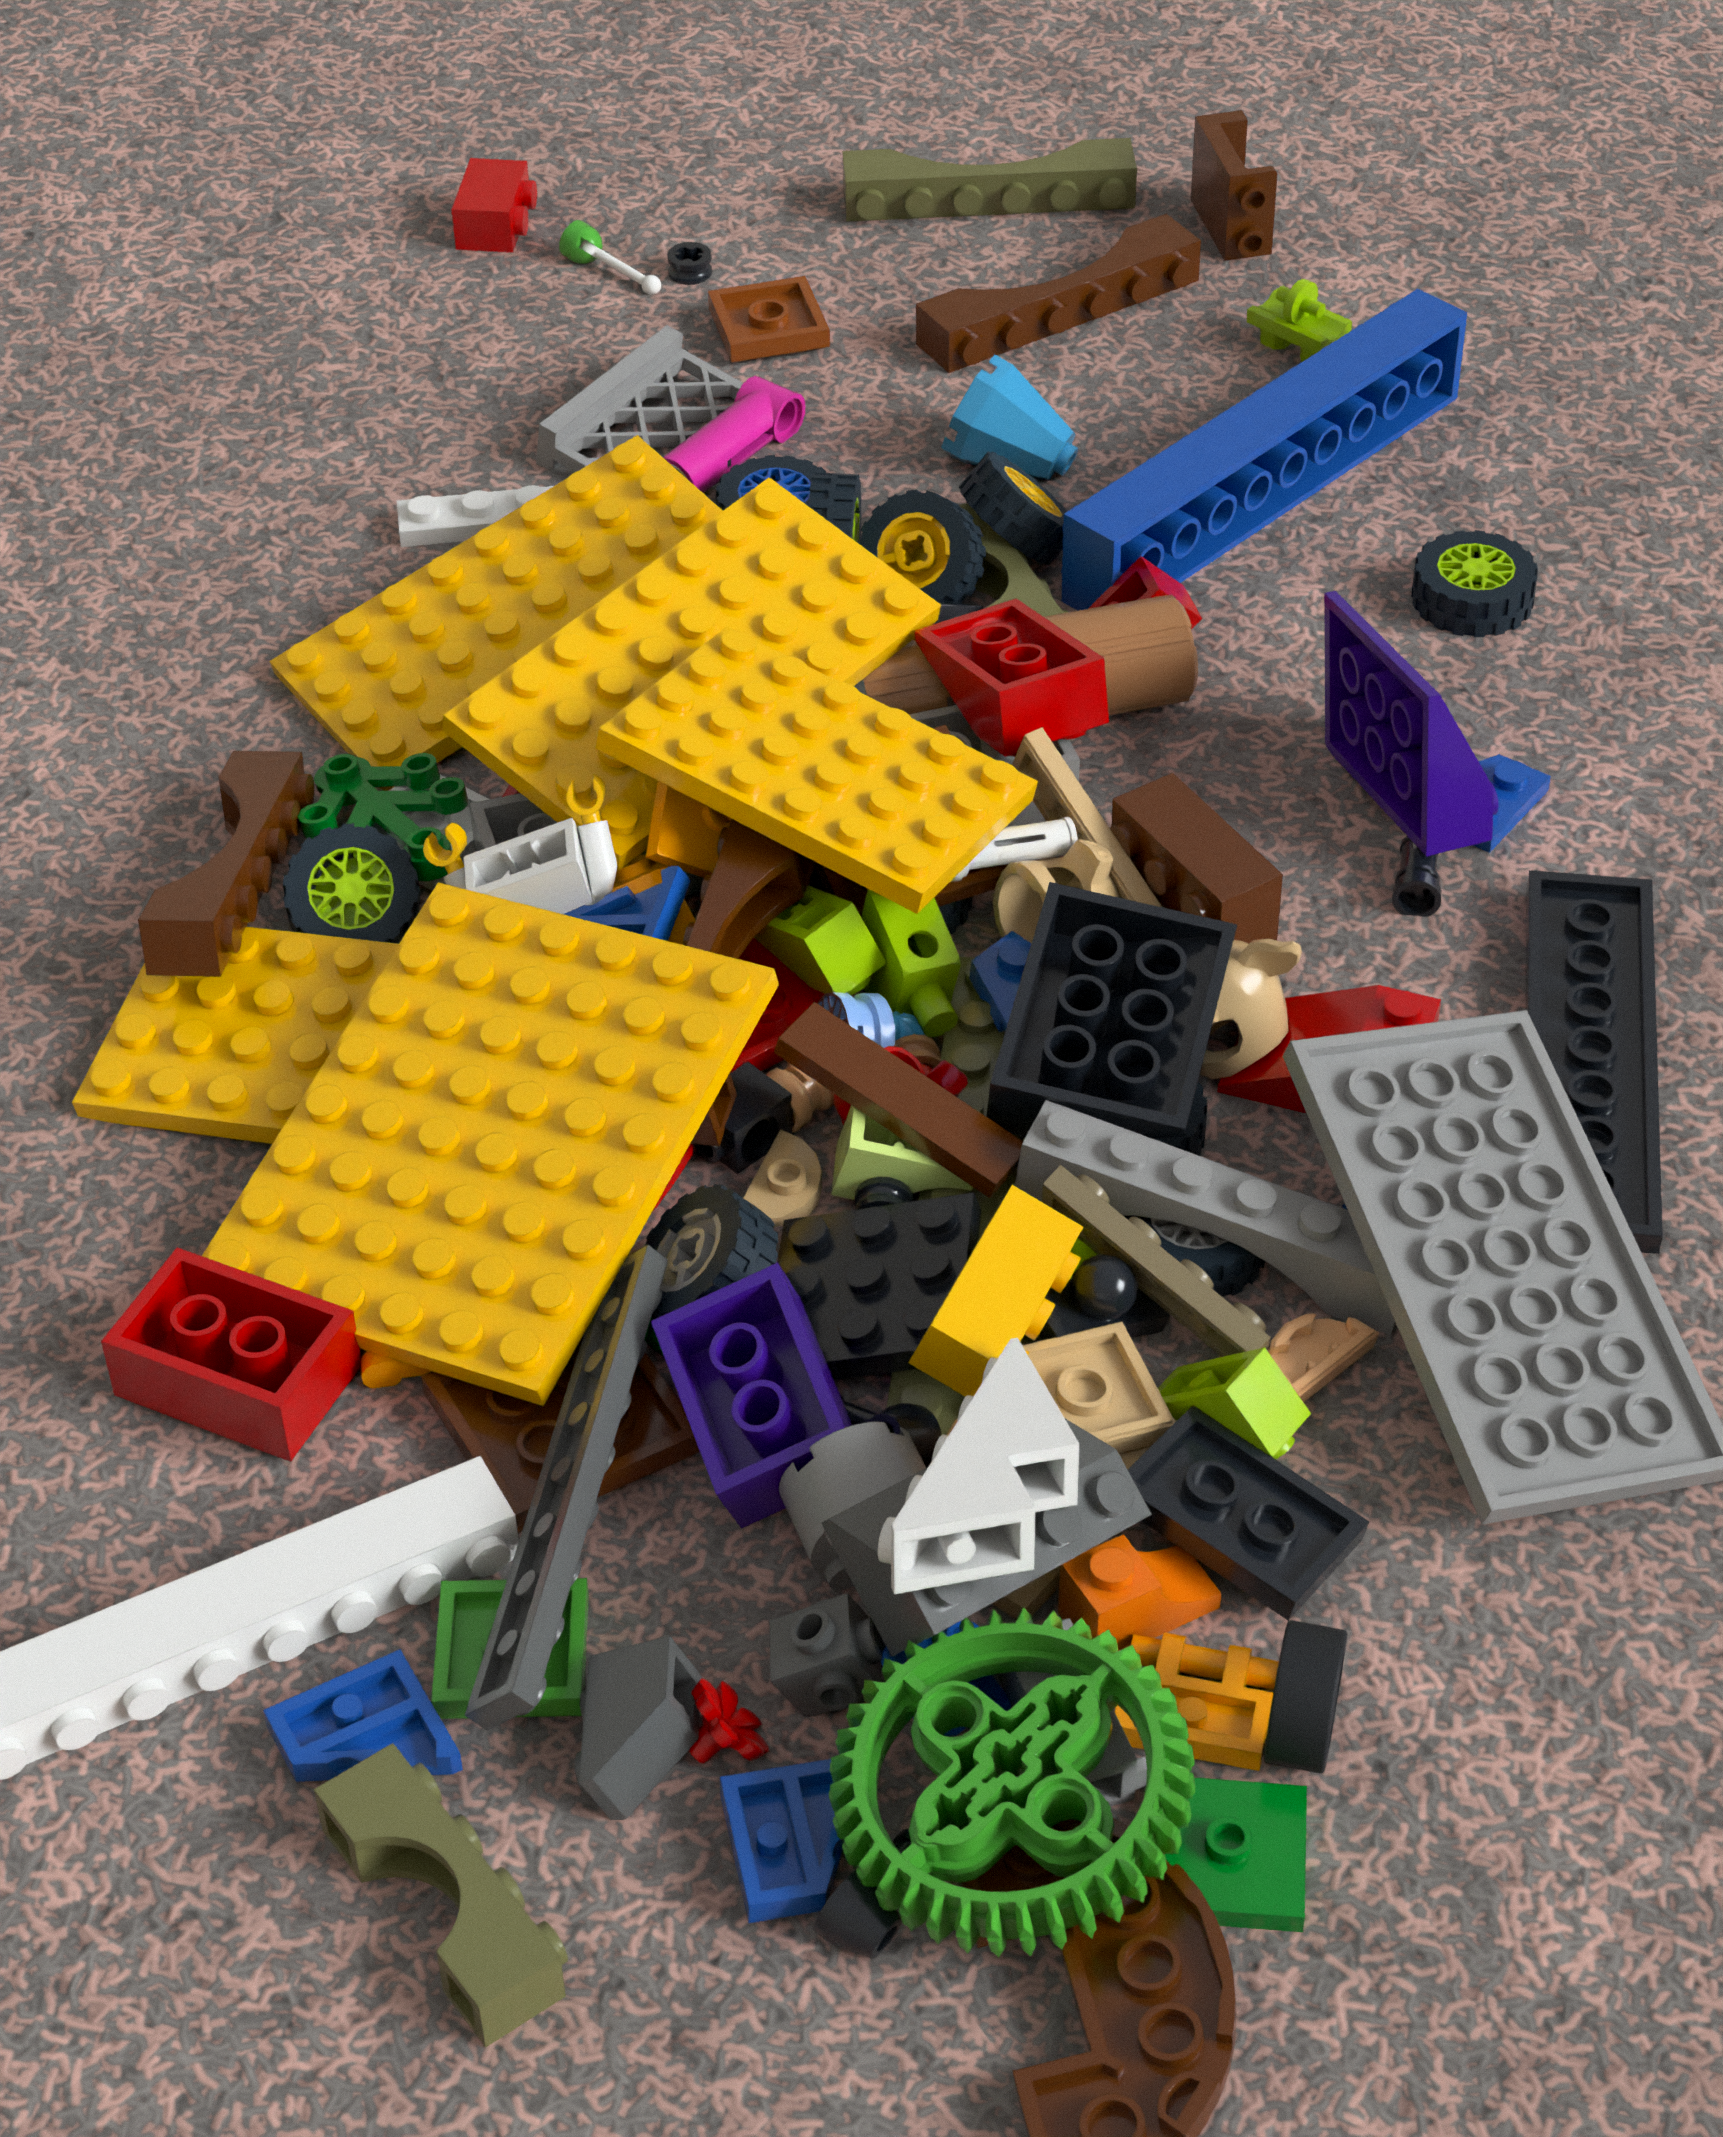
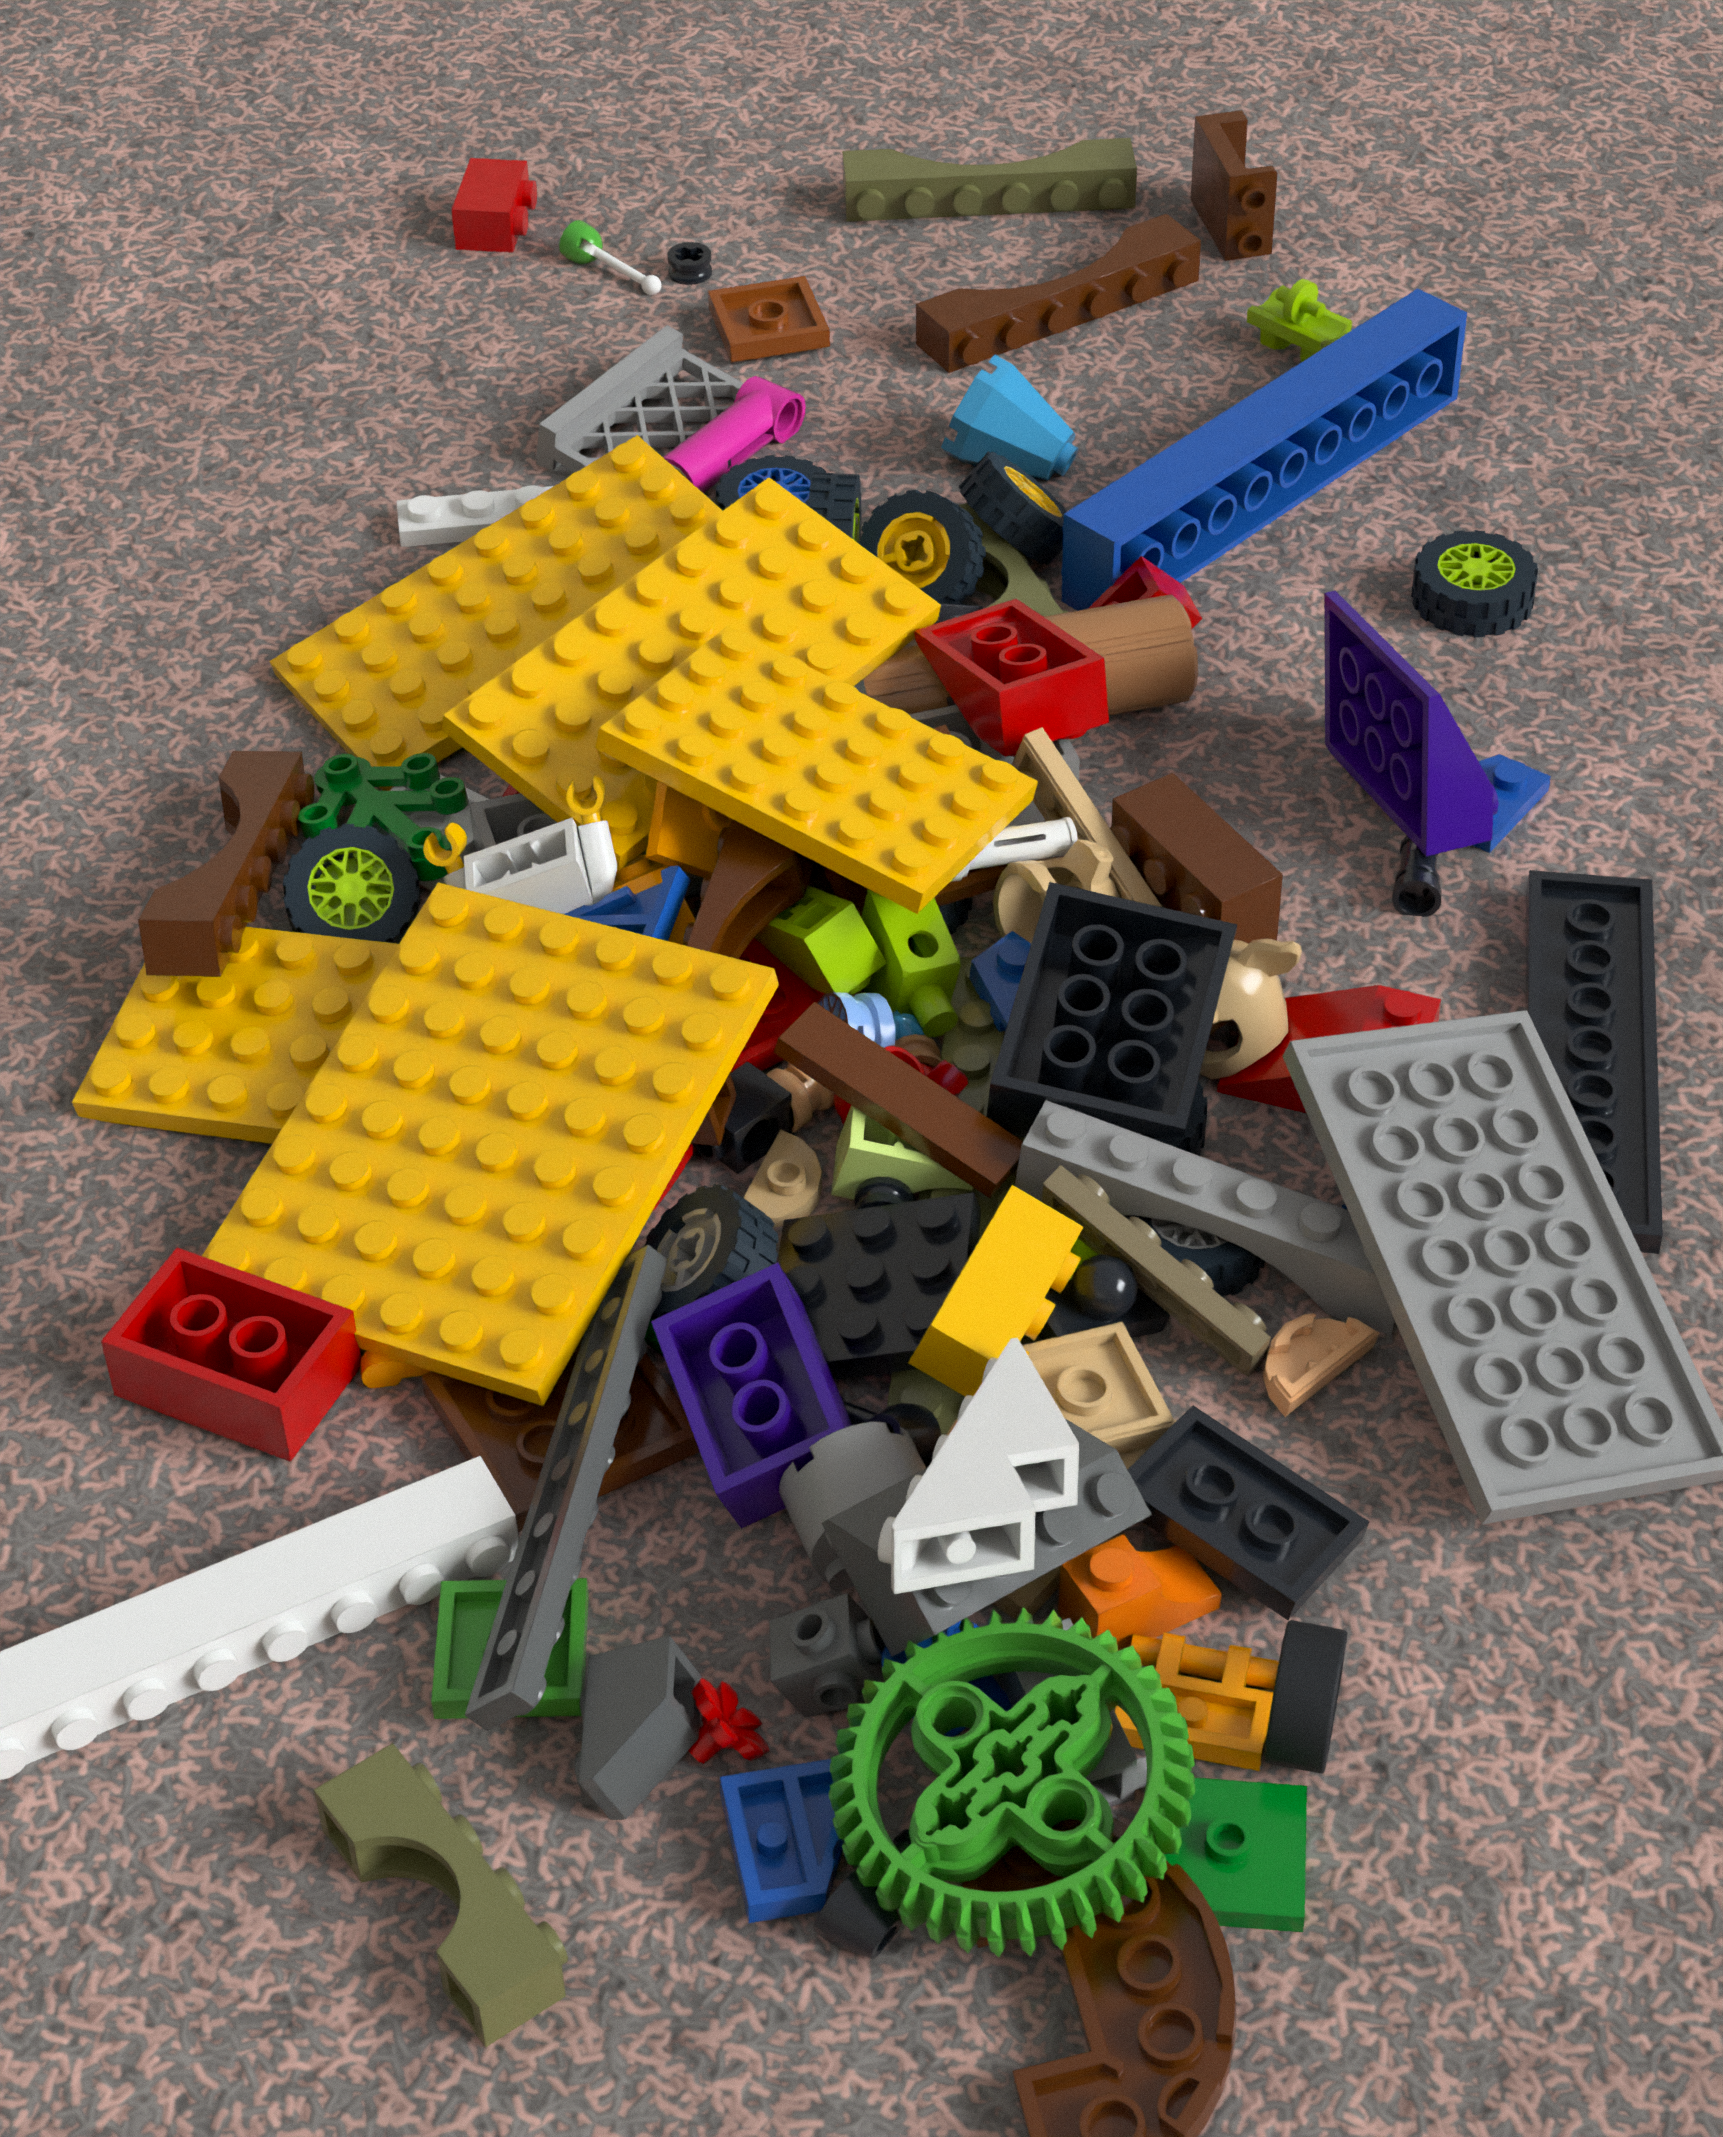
blue wing [263,1649,463,1782] -> none
lime slope [1158,1347,1311,1460] -> none

